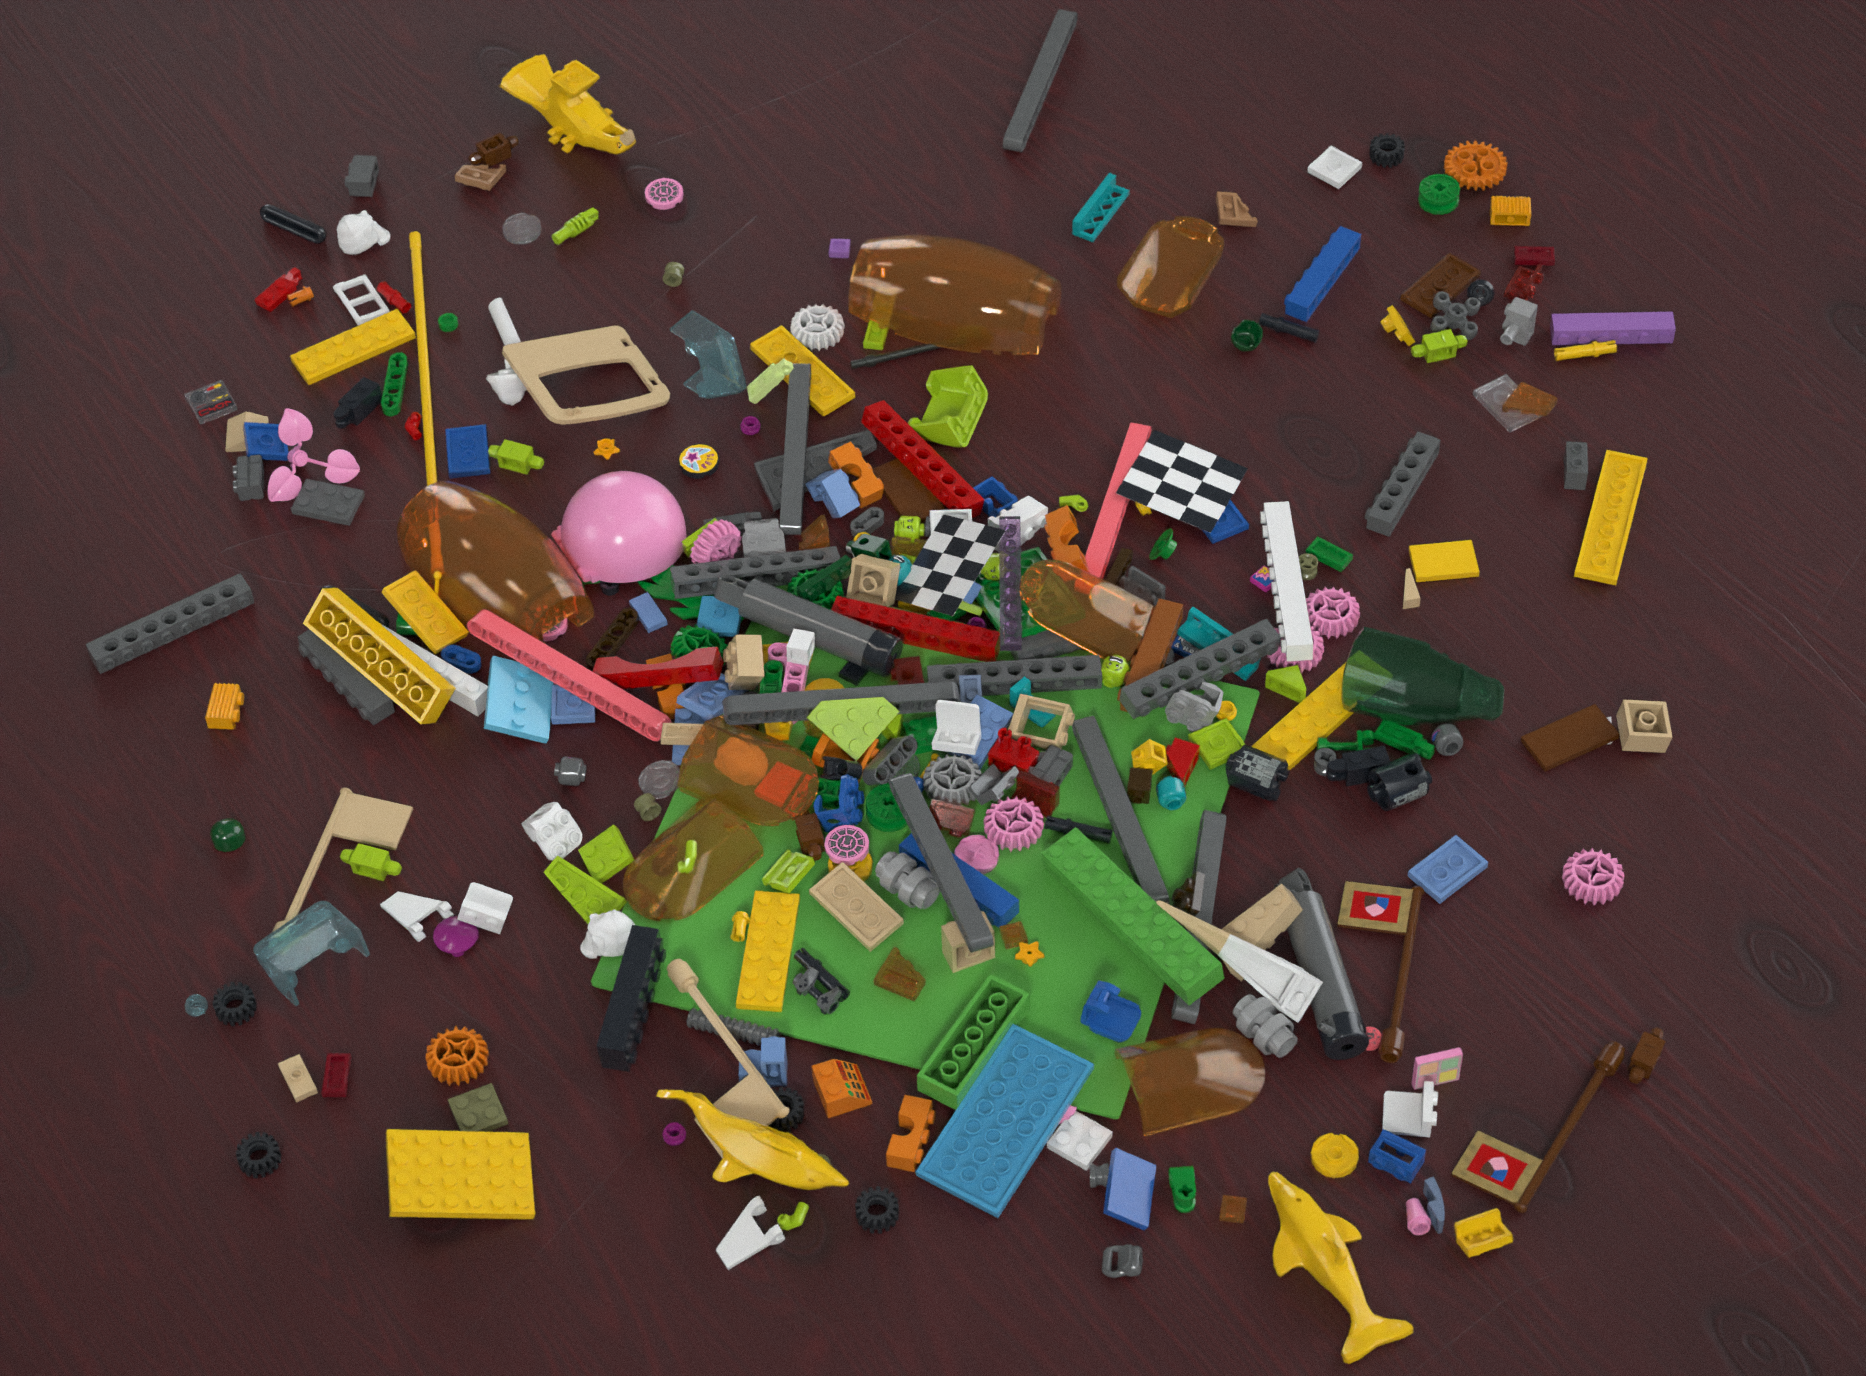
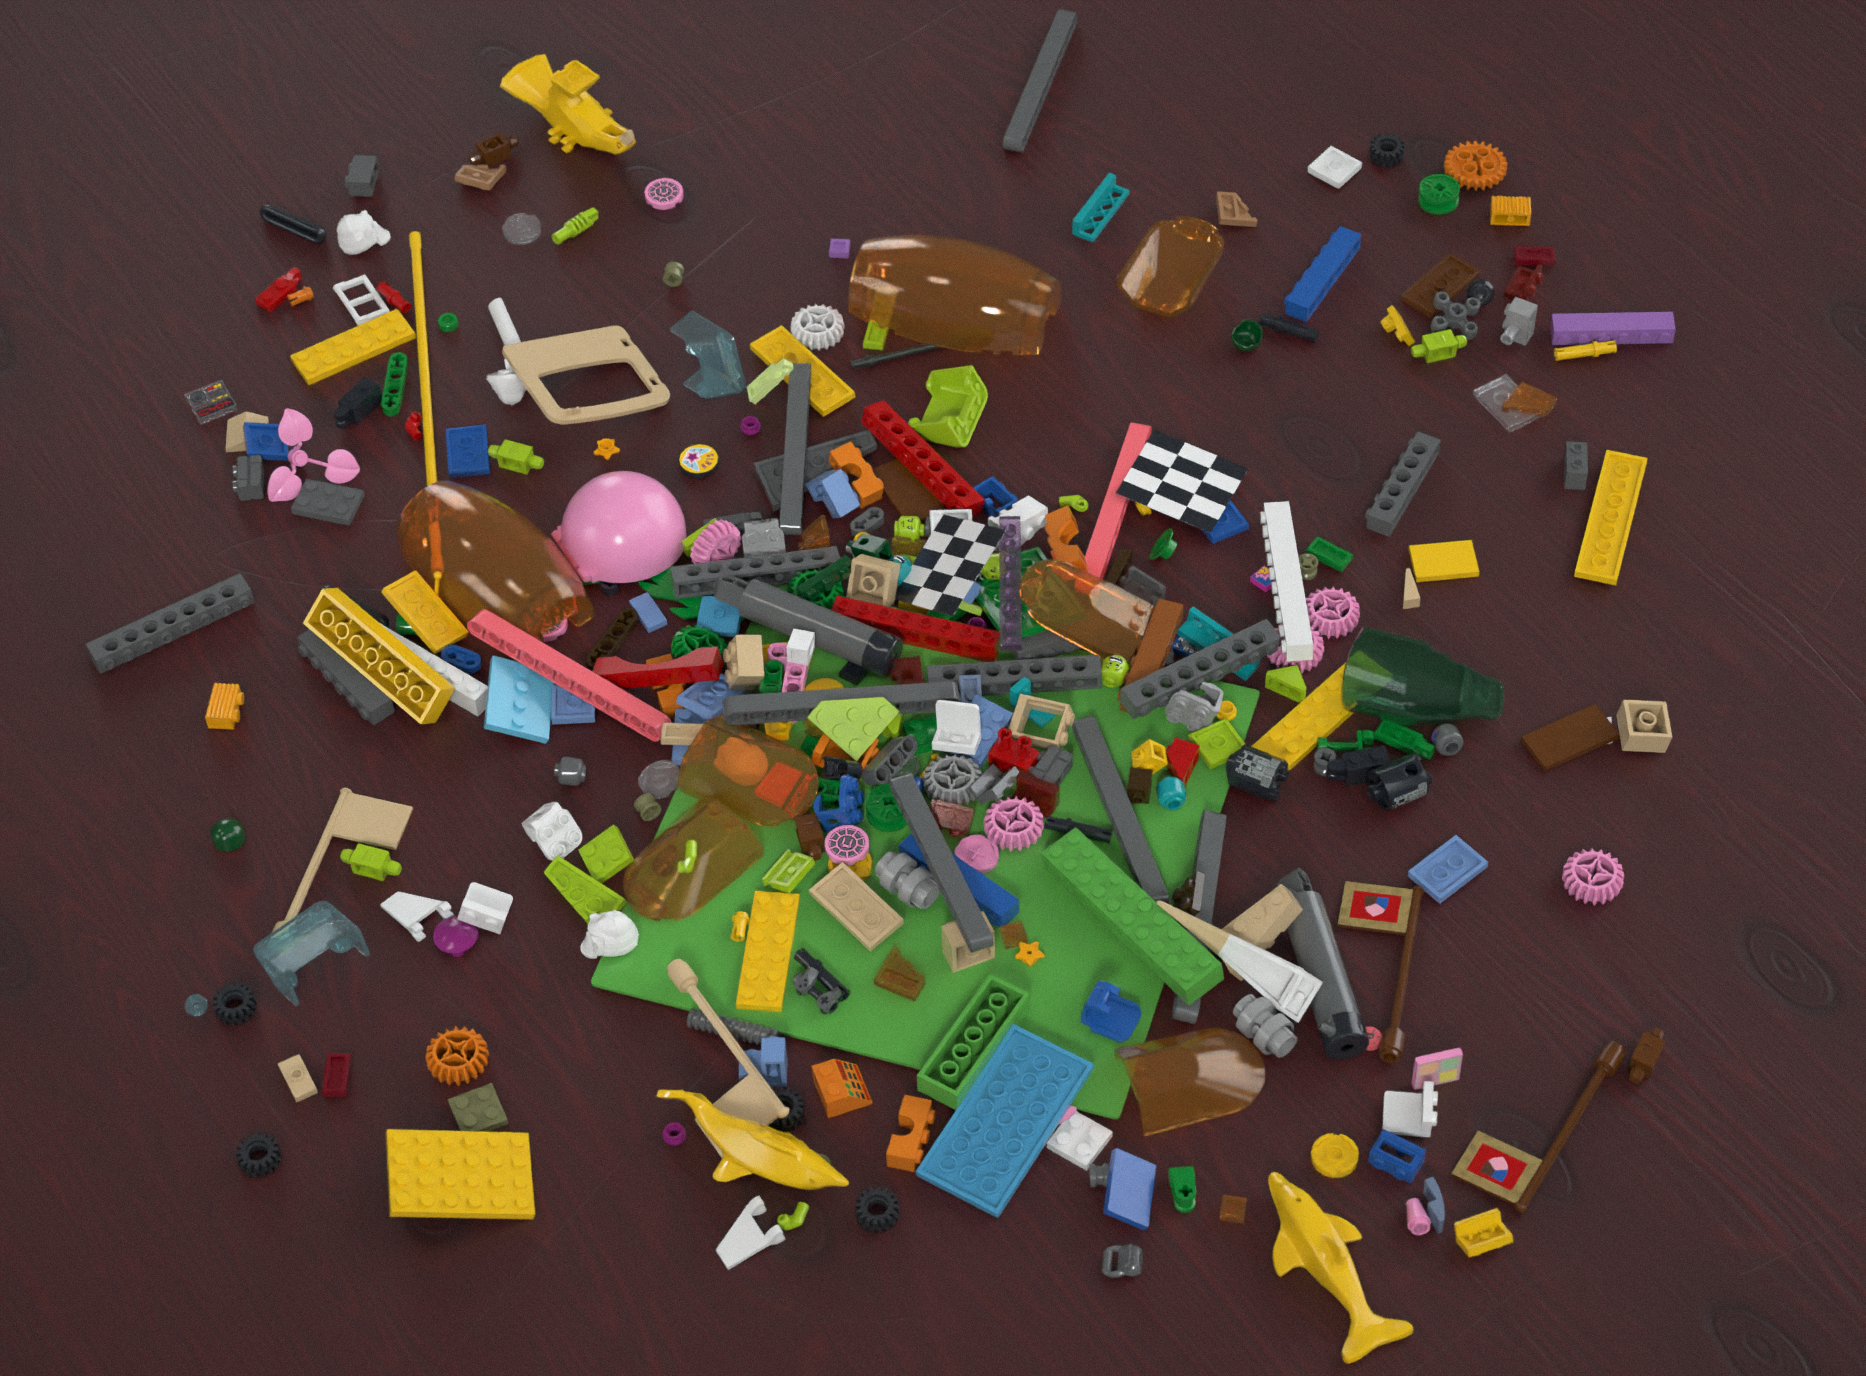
black brick [596,925,666,1072] -> none

